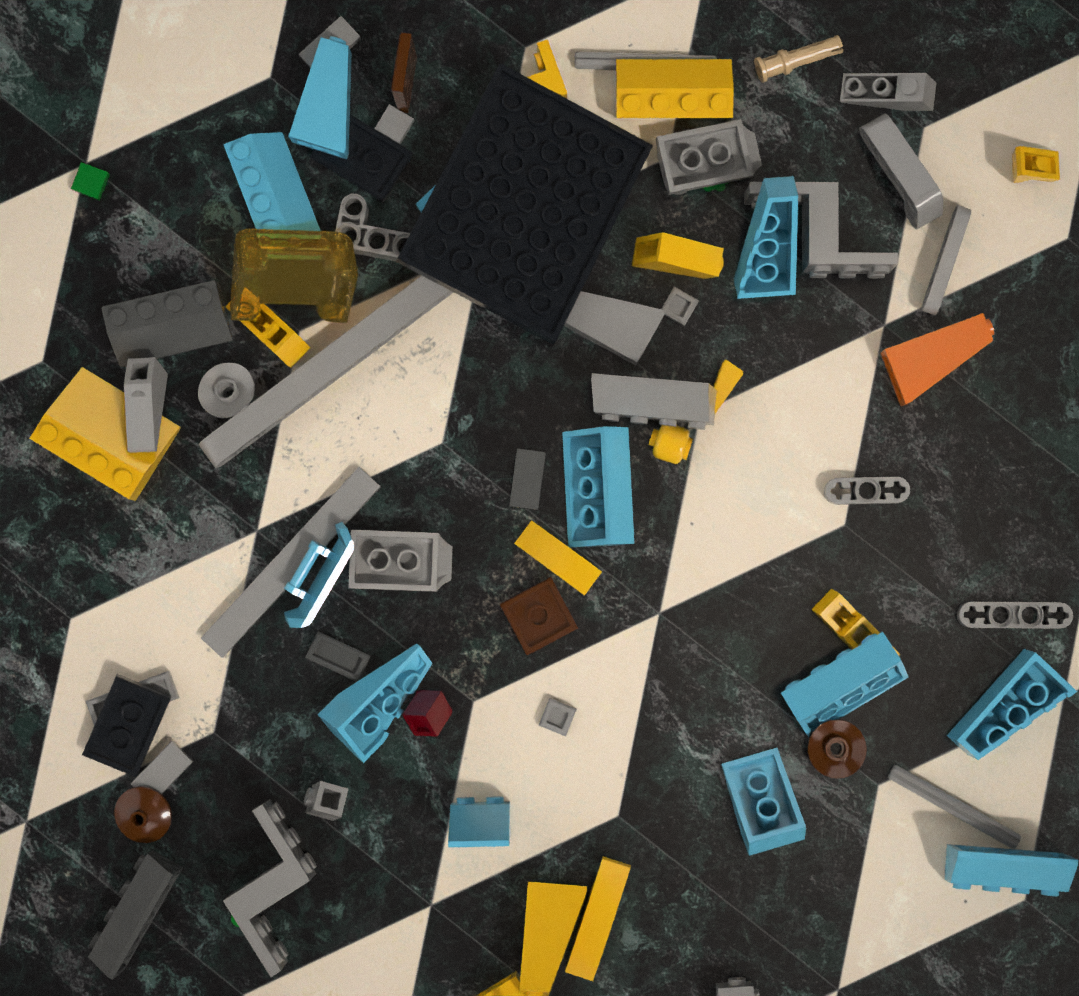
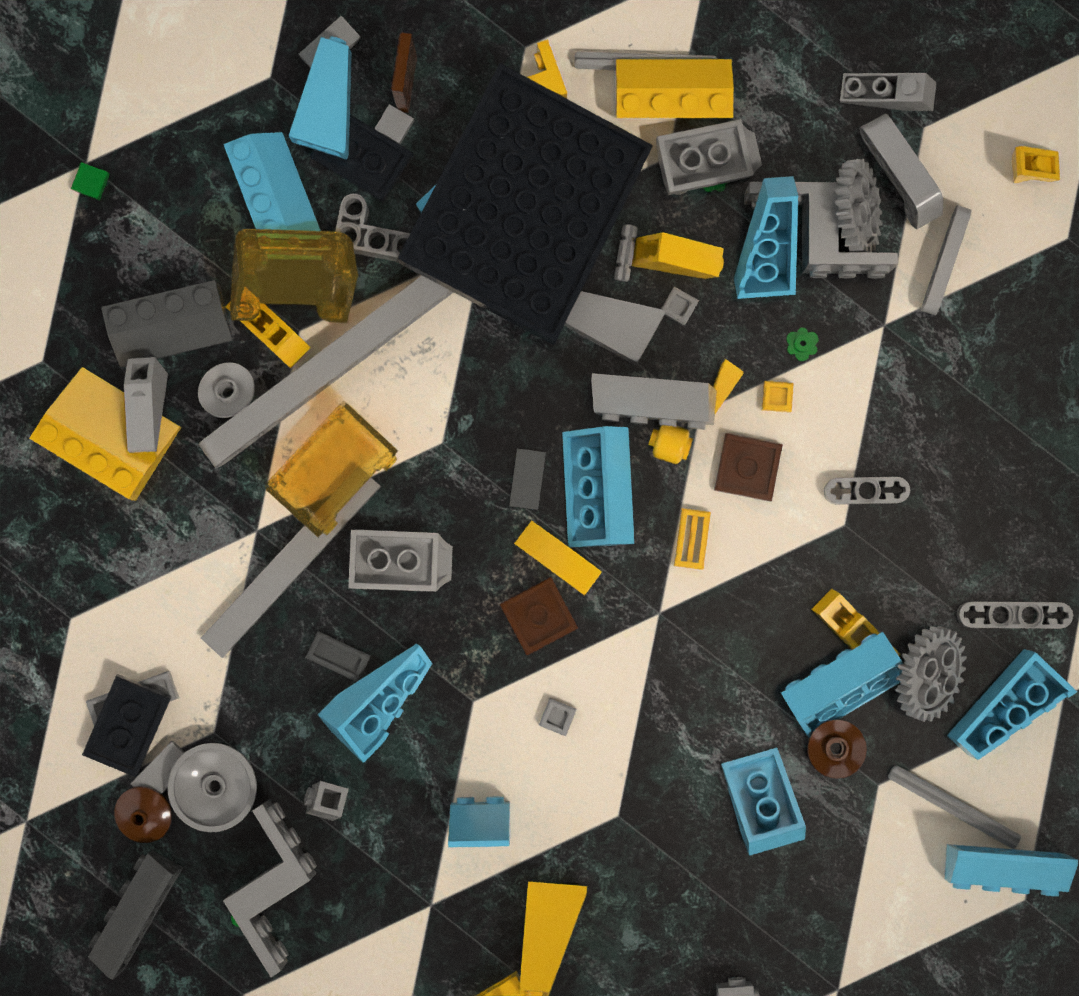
medium azure piece [284,522,354,628] -> none
dark red panel [402,690,452,737] -> none
yellow slope [565,856,631,981] -> none
tan pin [754,35,843,83] -> none
orange slope [880,313,994,406] -> none
none -> light grey dish [168,743,257,832]
none -> clear yellow windscreen [265,401,398,538]
none -> light grey axle [614,224,638,282]
none -> yellow tile [674,508,711,570]
none -> reddish brown tile [714,433,783,502]
none -> yellow tile [762,381,794,413]
none -> green plant [786,328,818,361]
none -> light grey gear [835,159,882,253]
none -> light grey gear [895,626,967,722]

